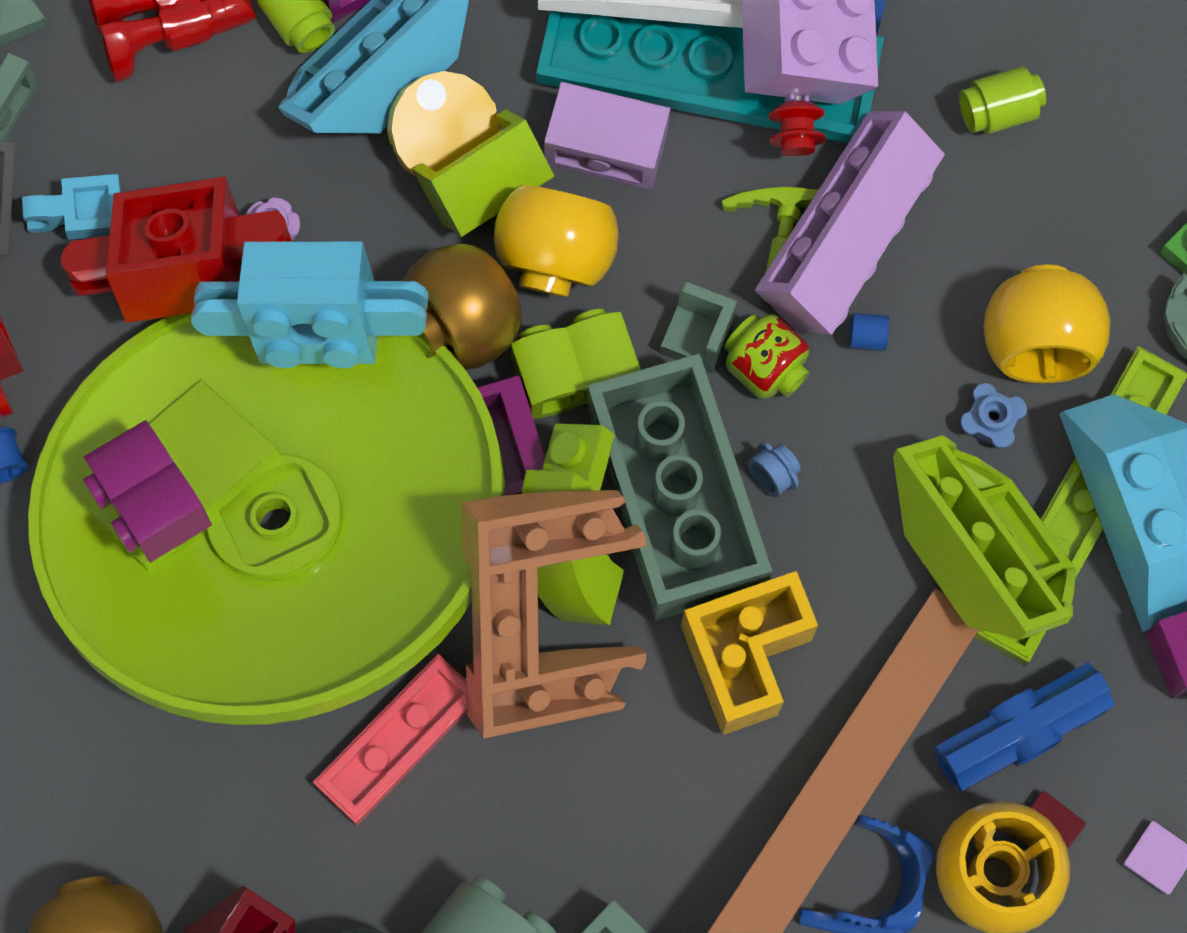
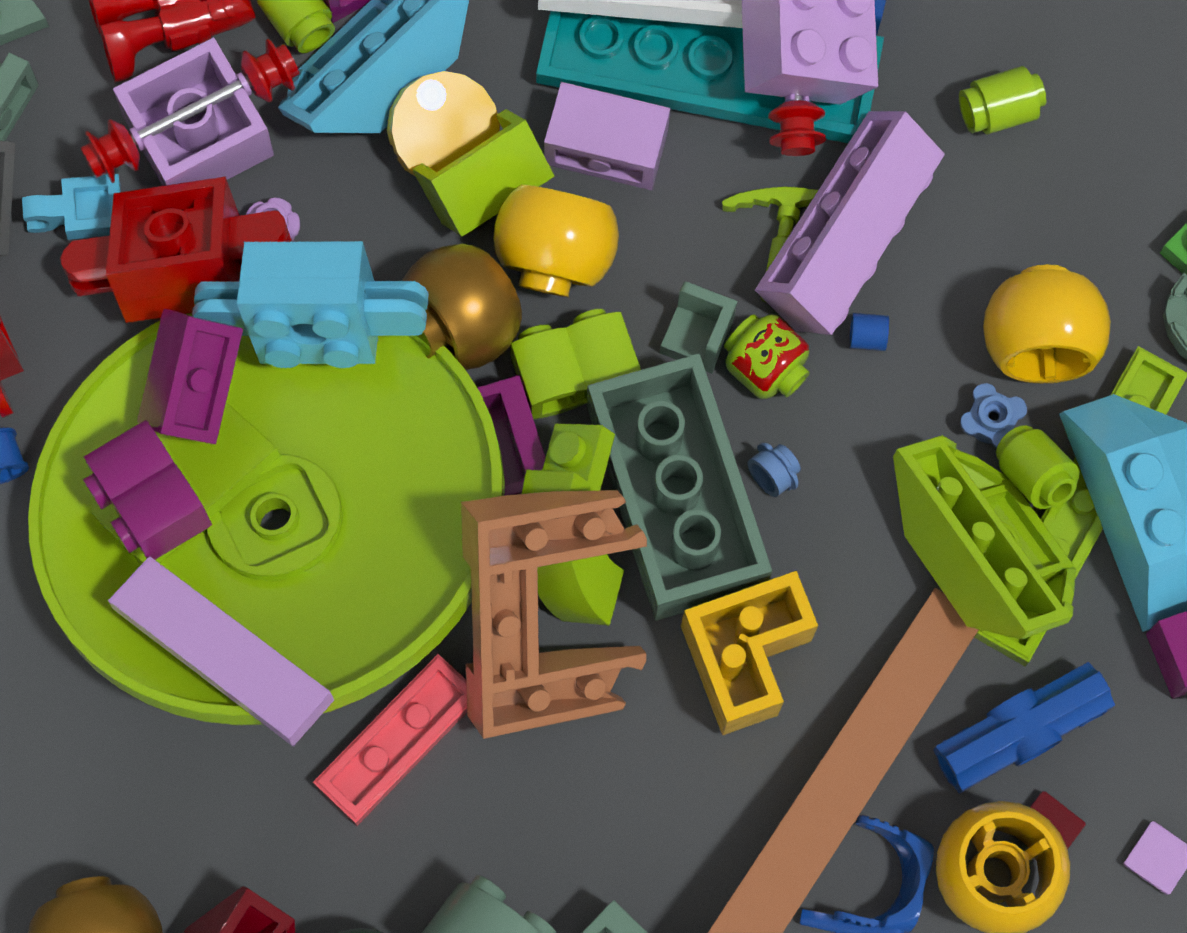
none -> lavender brick [80,37,300,186]
none -> lavender tile [108,556,334,746]
none -> magenta panel [137,309,243,445]
none -> lime brick [996,425,1080,509]

